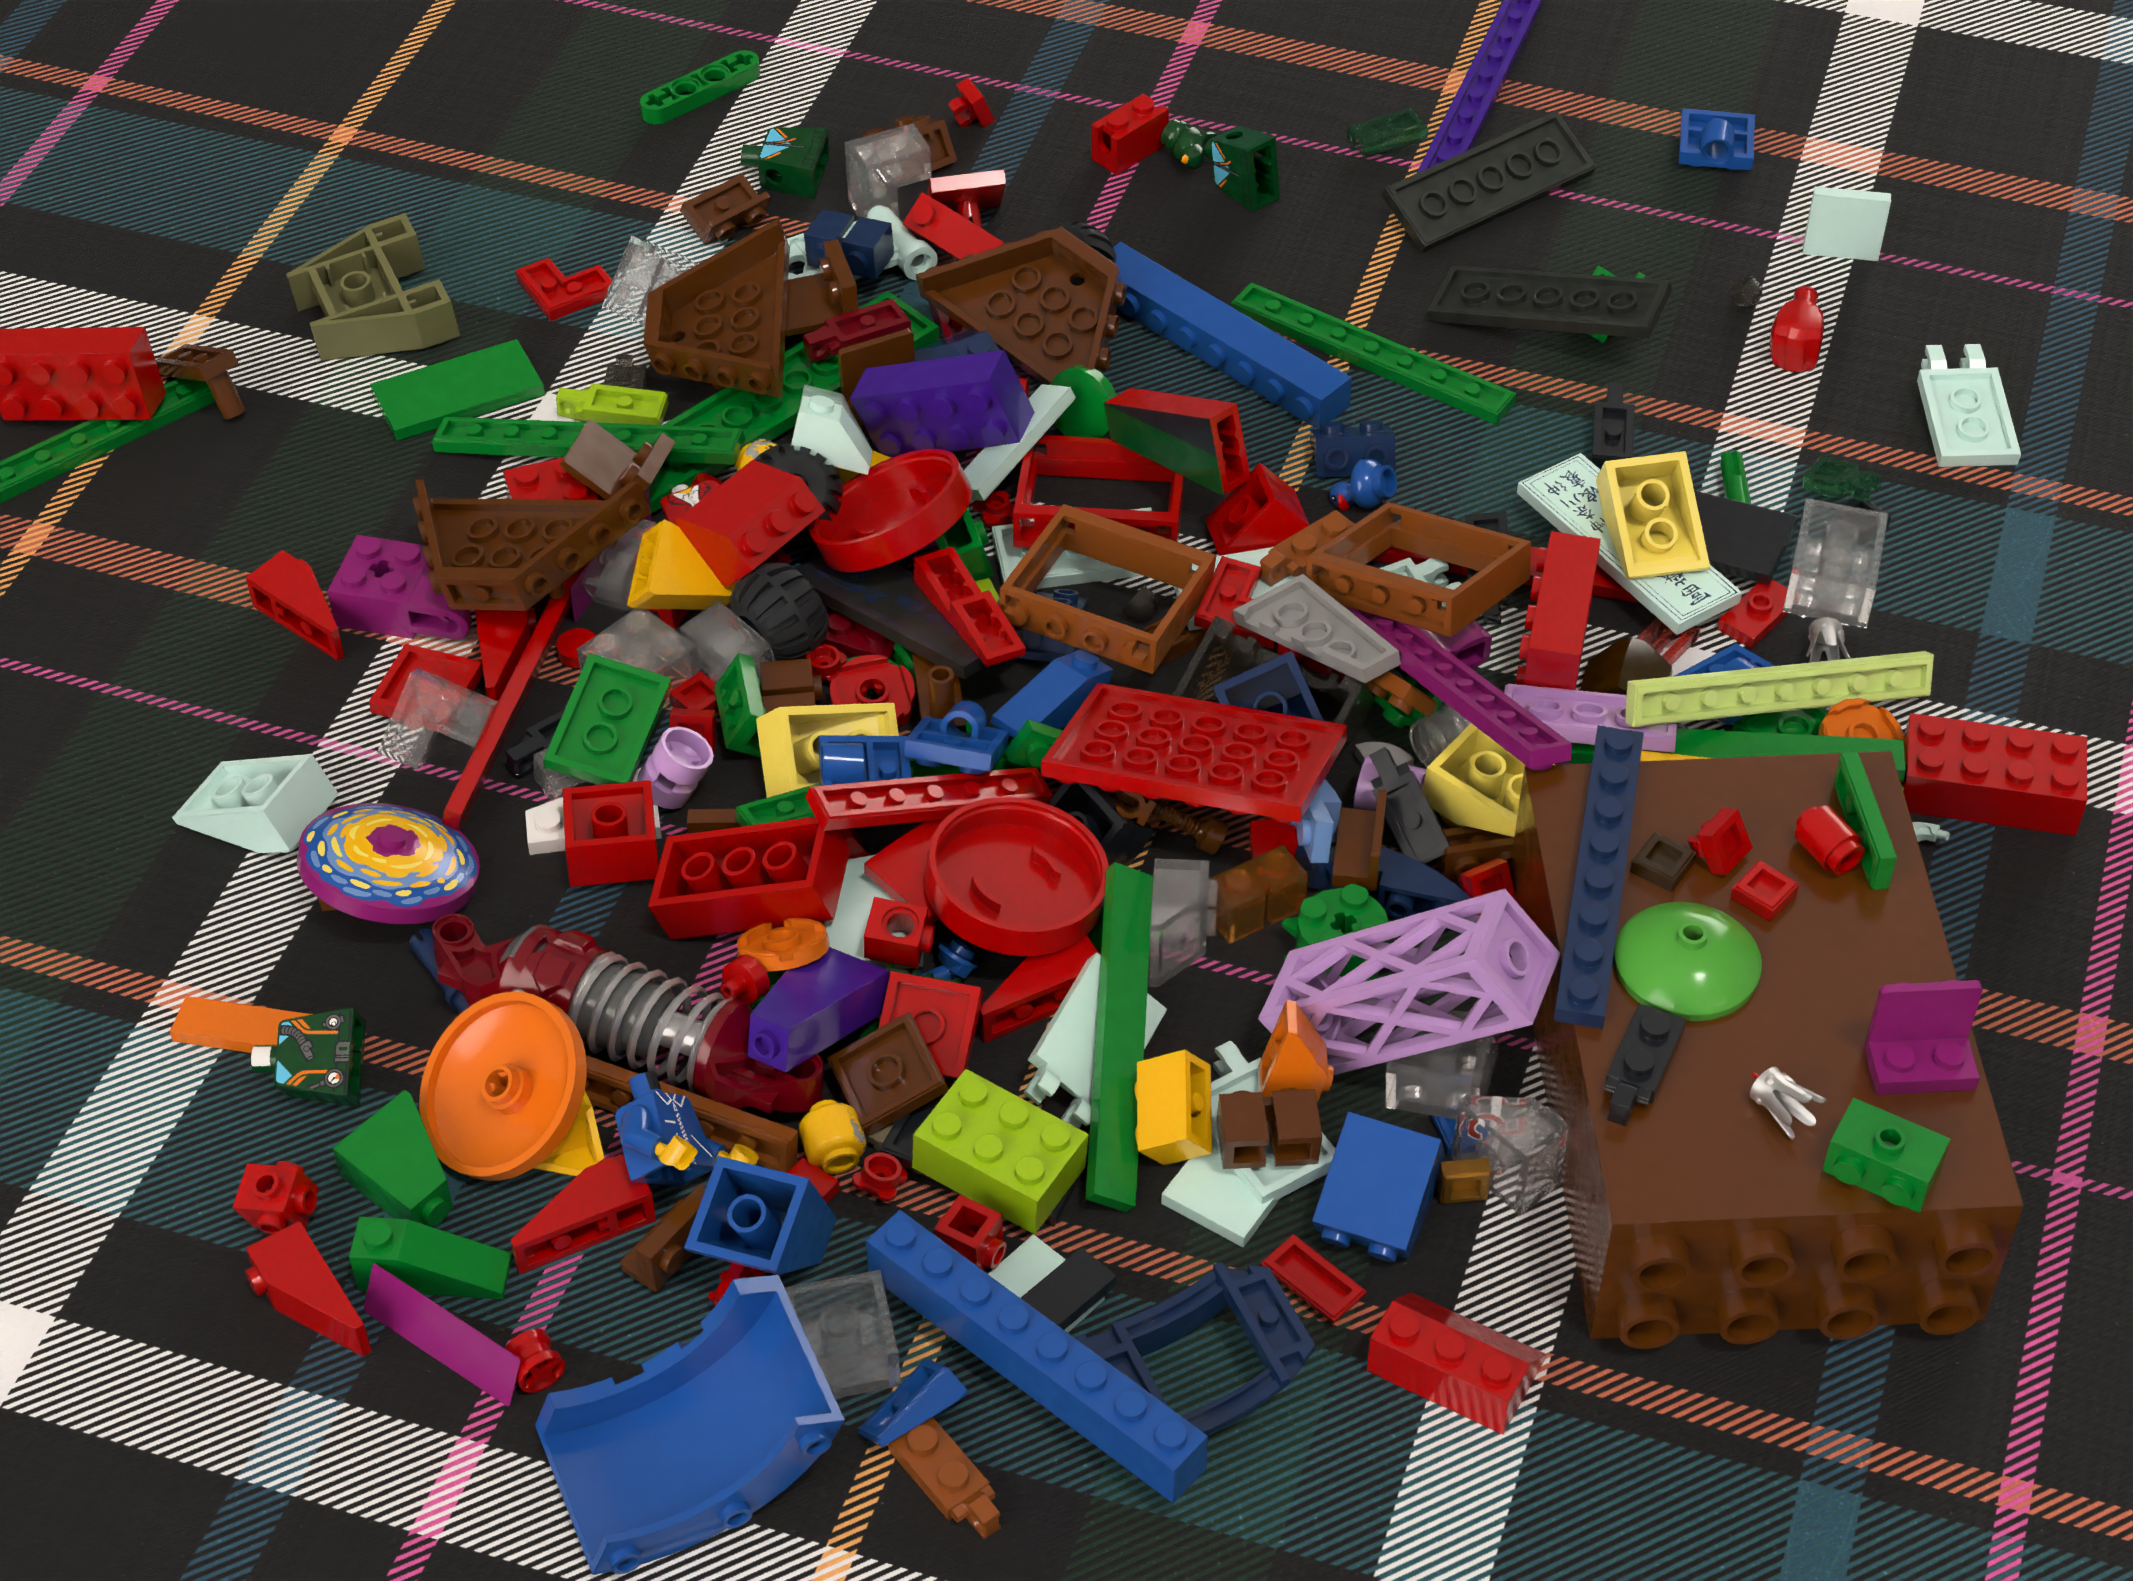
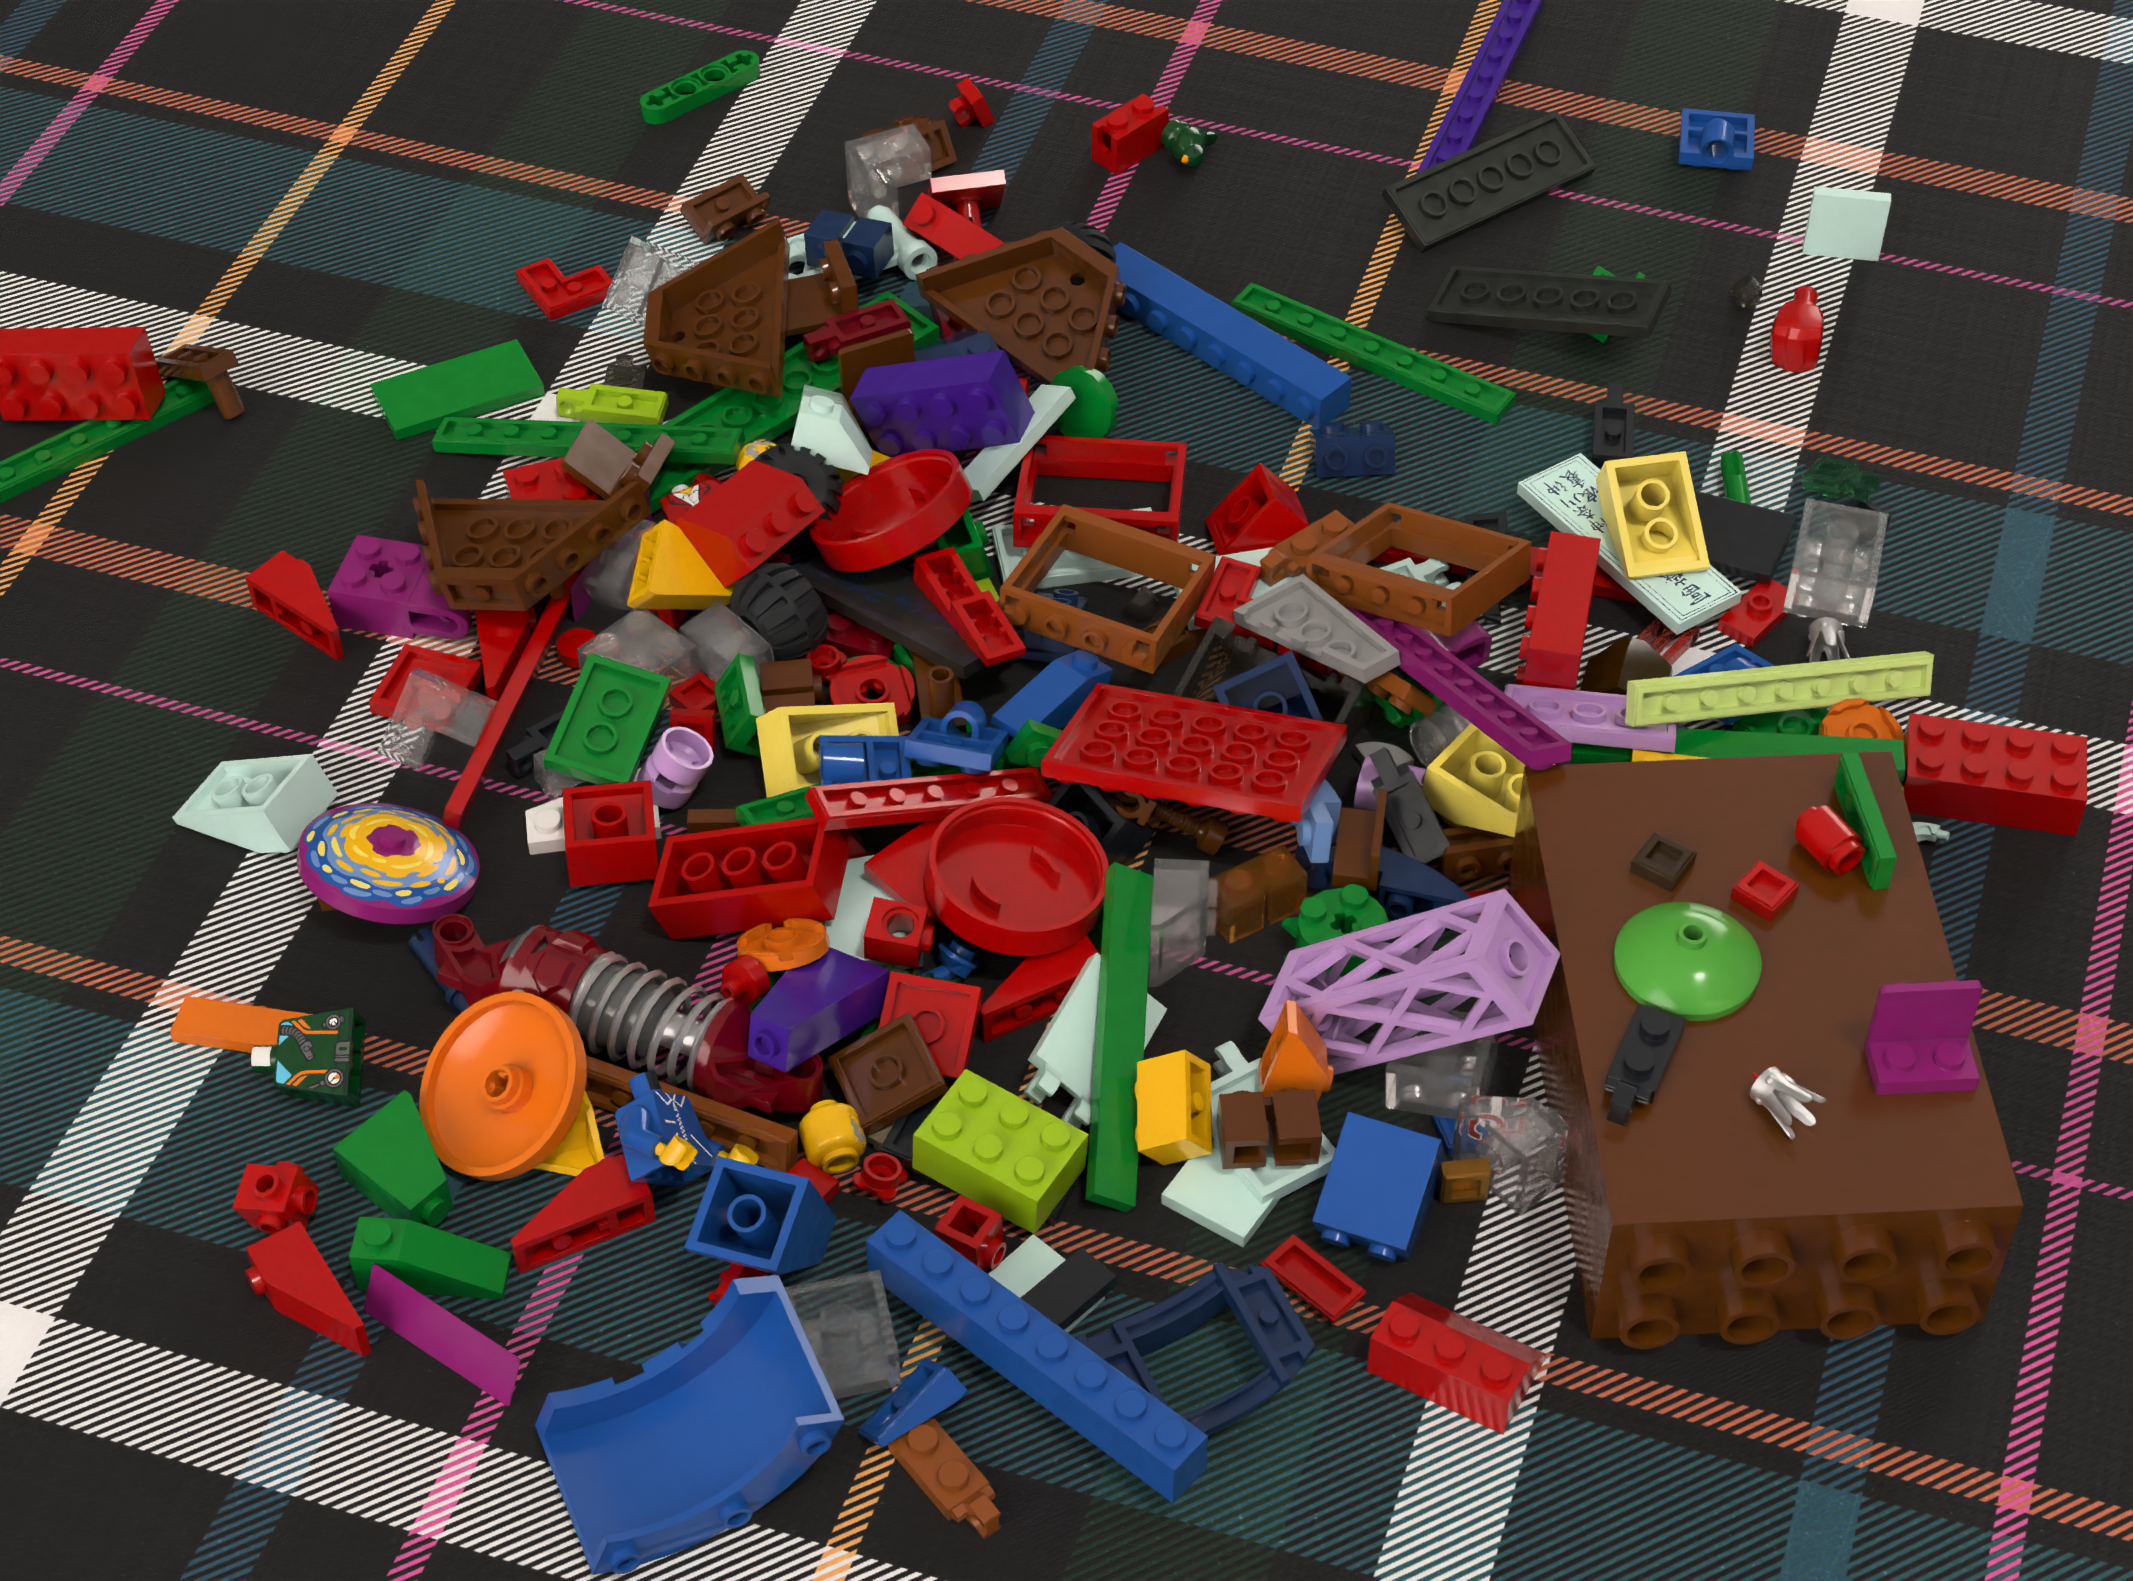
olive wedge [286,213,460,361] -> none
red wheel [505,1328,566,1393] -> none
reddish brown bracket [620,1184,706,1293] -> none
dark green torso [741,127,830,199] -> none
red plate [972,491,1015,529] -> none
slope [1104,388,1251,495] -> none
dark green torso [1204,126,1280,213] -> none
red slope [1249,819,1298,875] -> none
blue animal [1329,459,1397,511] -> none
clear green plate [1347,108,1428,157] -> none
red tile [1458,858,1517,916] -> none
dark blue plate [1553,725,1644,1029] -> none
red tile [1687,808,1753,875] -> none
green brick [1822,1097,1951,1213] -> none
light aqua tile [1917,344,2021,467] -> none

